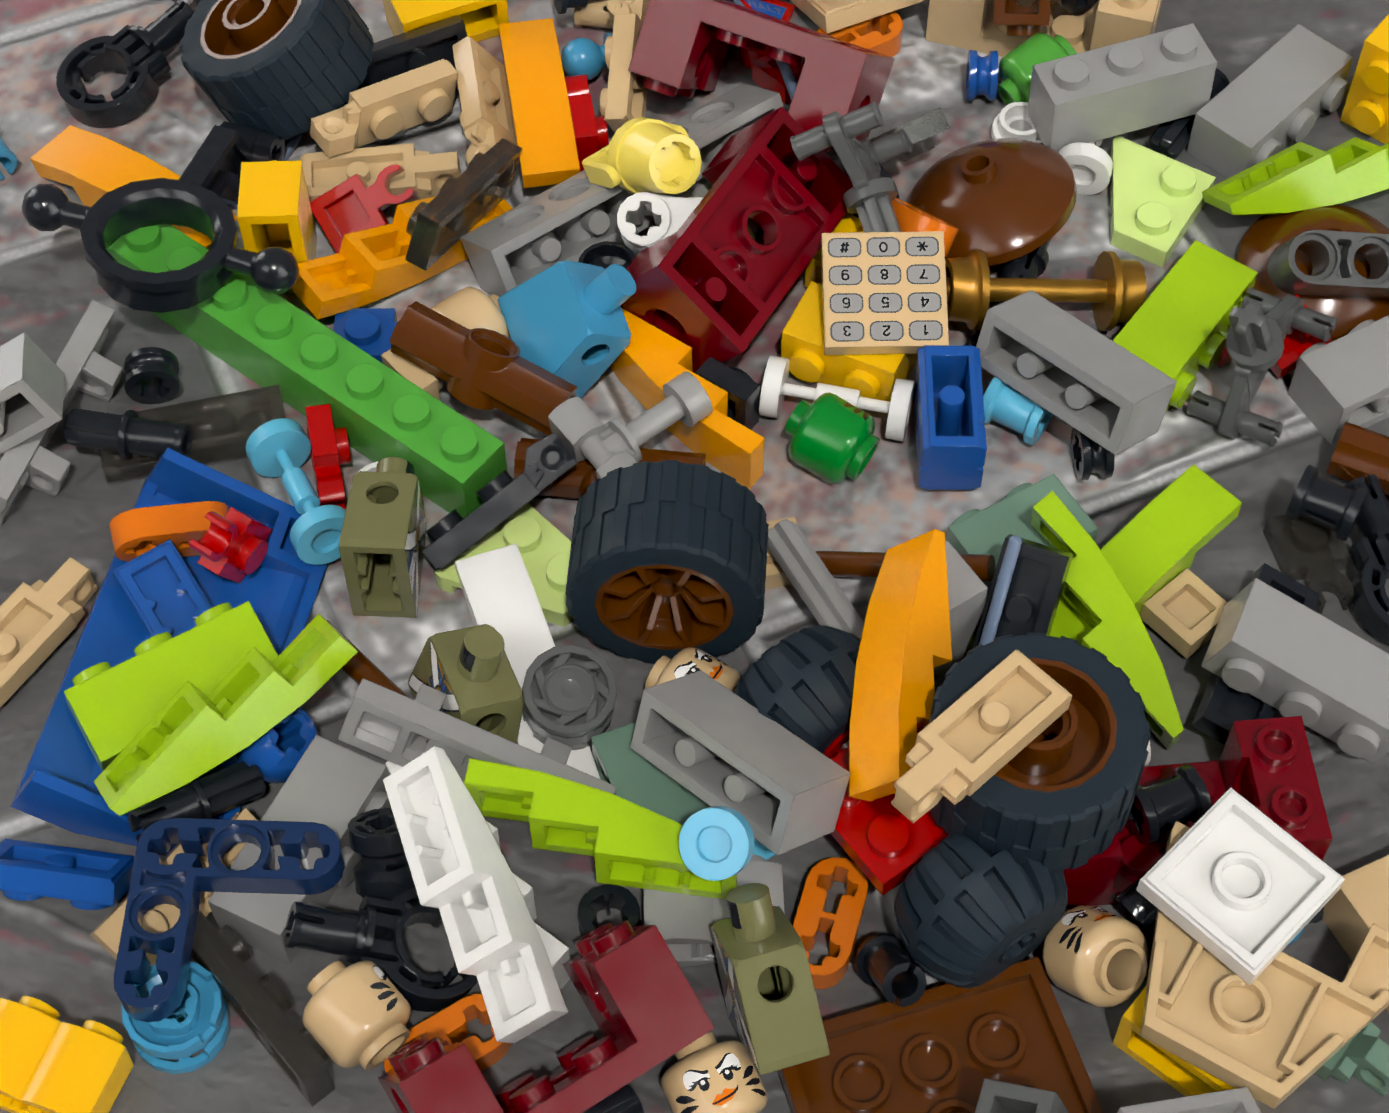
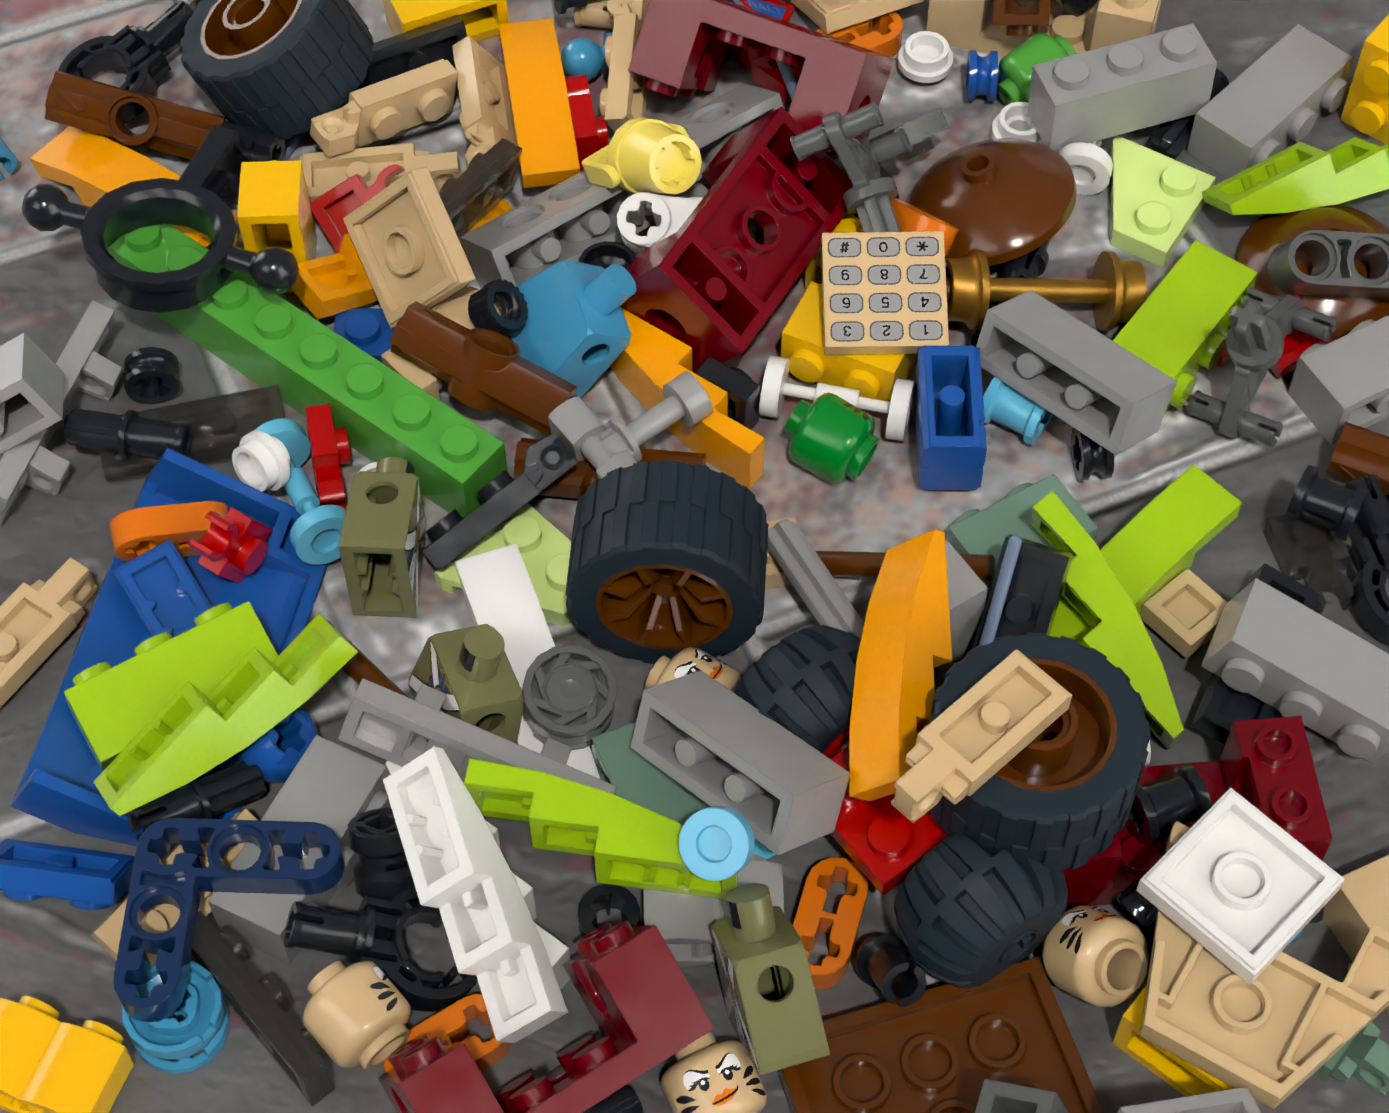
none -> reddish brown piece [45,71,227,160]
none -> white plate [232,430,290,492]
none -> tan tile [343,166,476,328]
none -> black axle [468,279,528,336]
none -> white plate [898,31,953,83]

